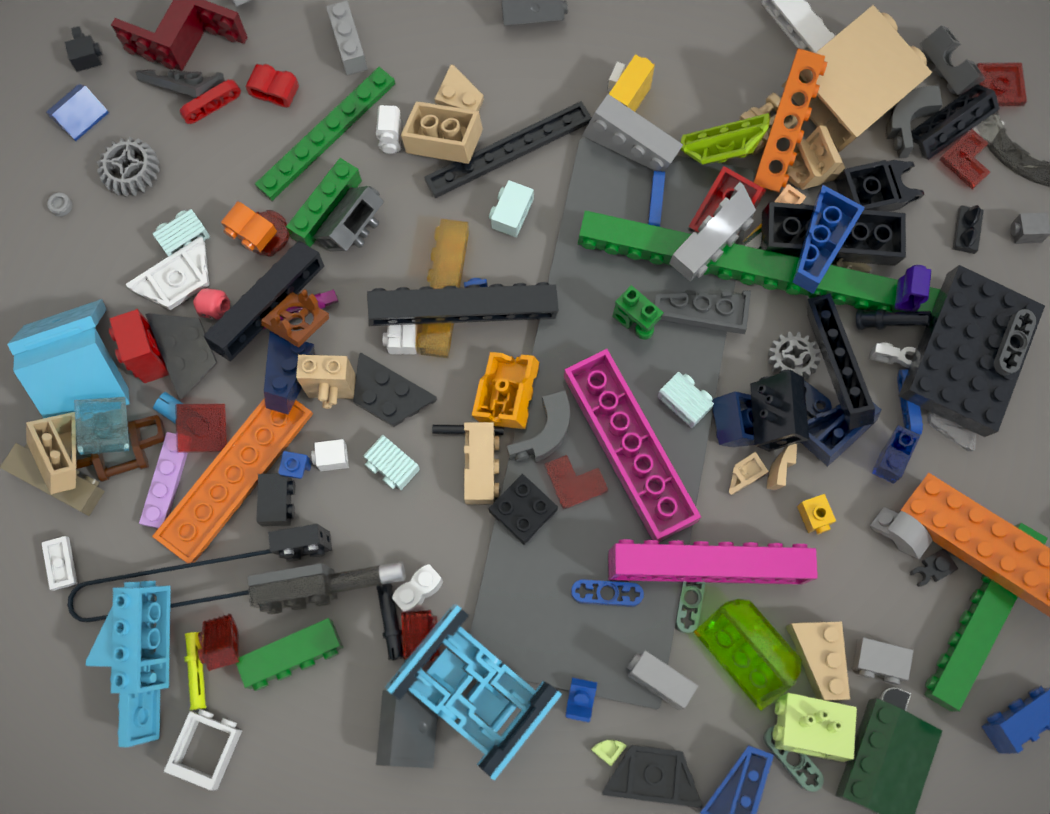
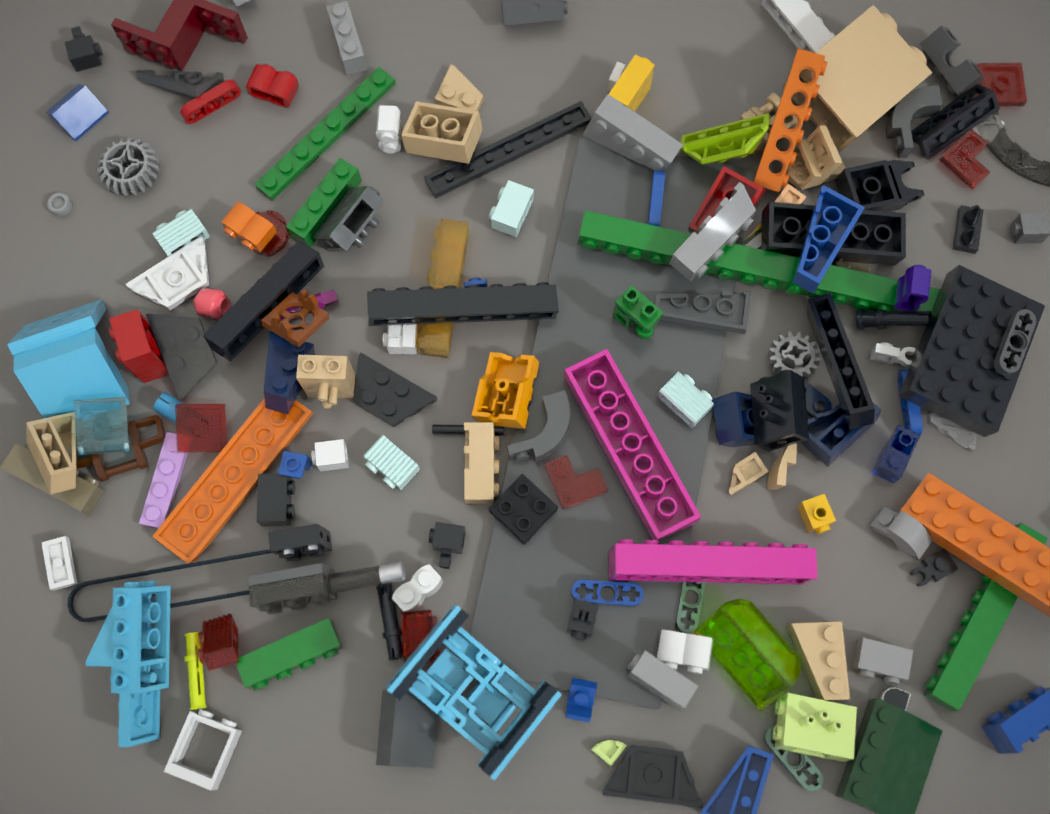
none -> black brick [428,522,466,569]
none -> black brick [567,599,599,640]
none -> white brick [657,630,713,674]

